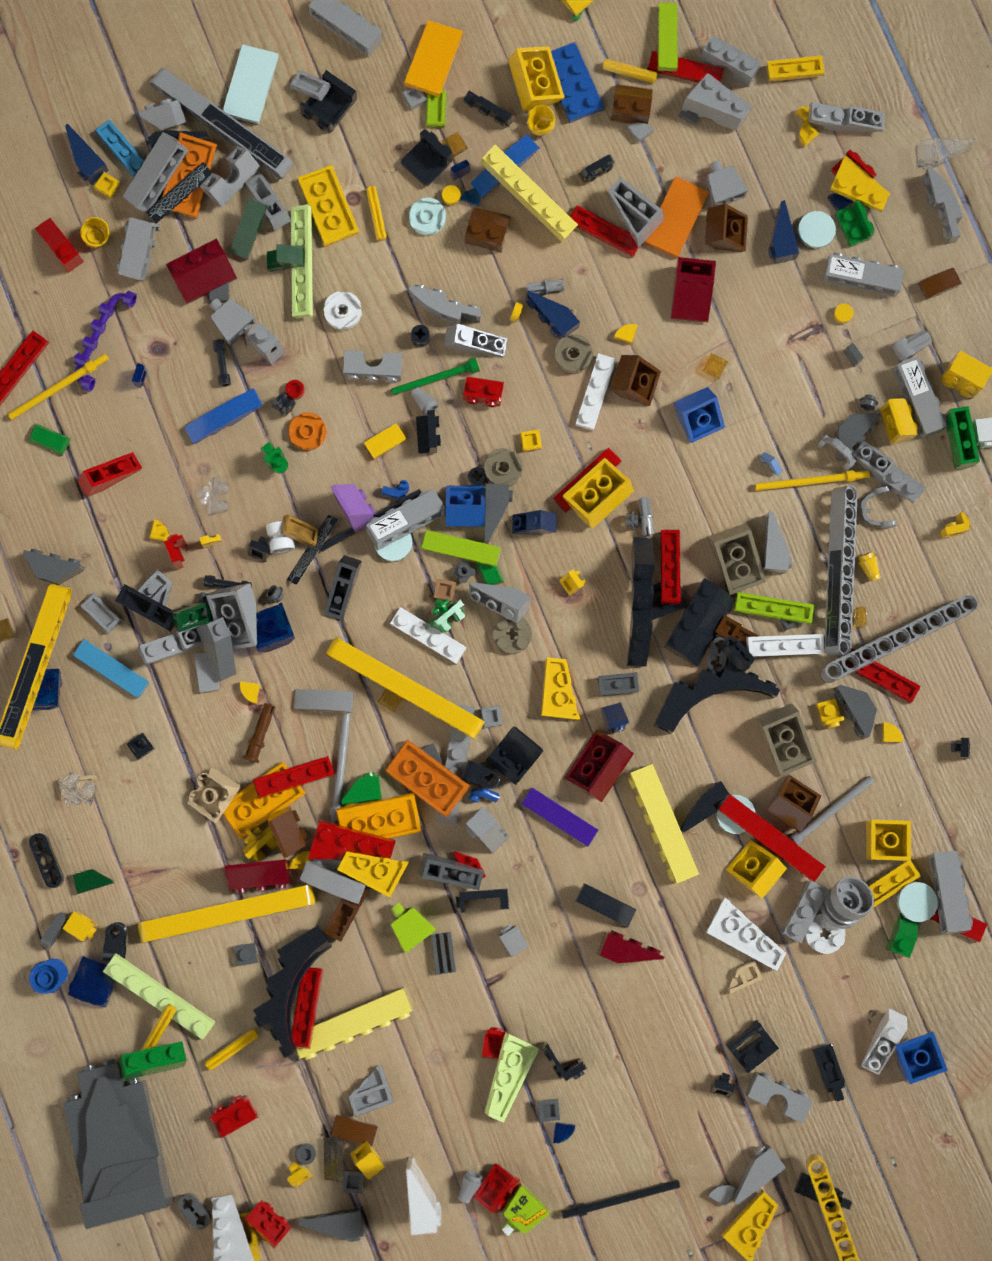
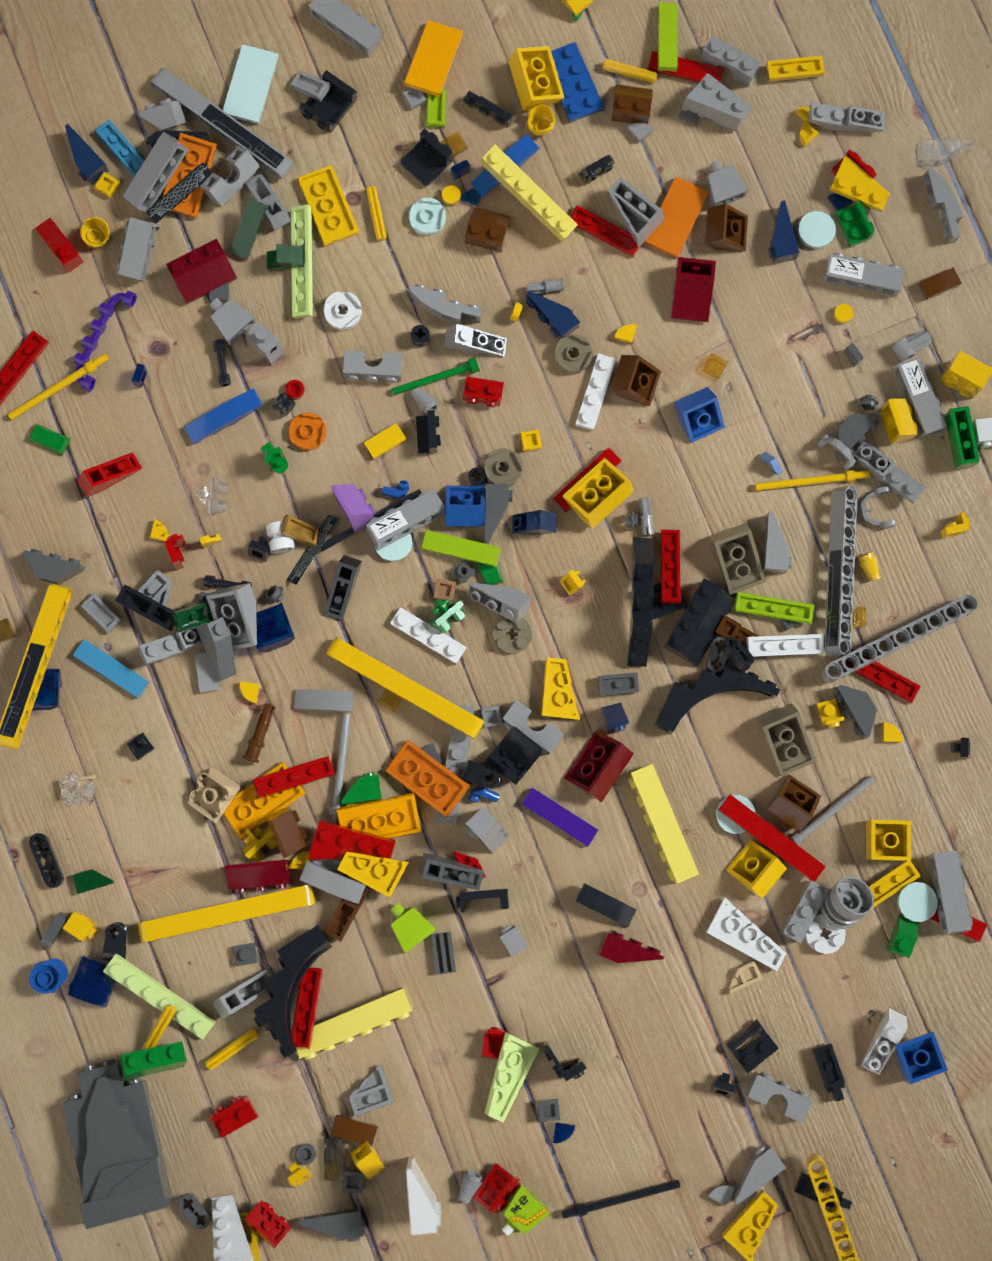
black slope [680,781,729,833] -> none
none -> light grey slope [212,968,273,1020]
none -> light grey arch [502,700,564,755]

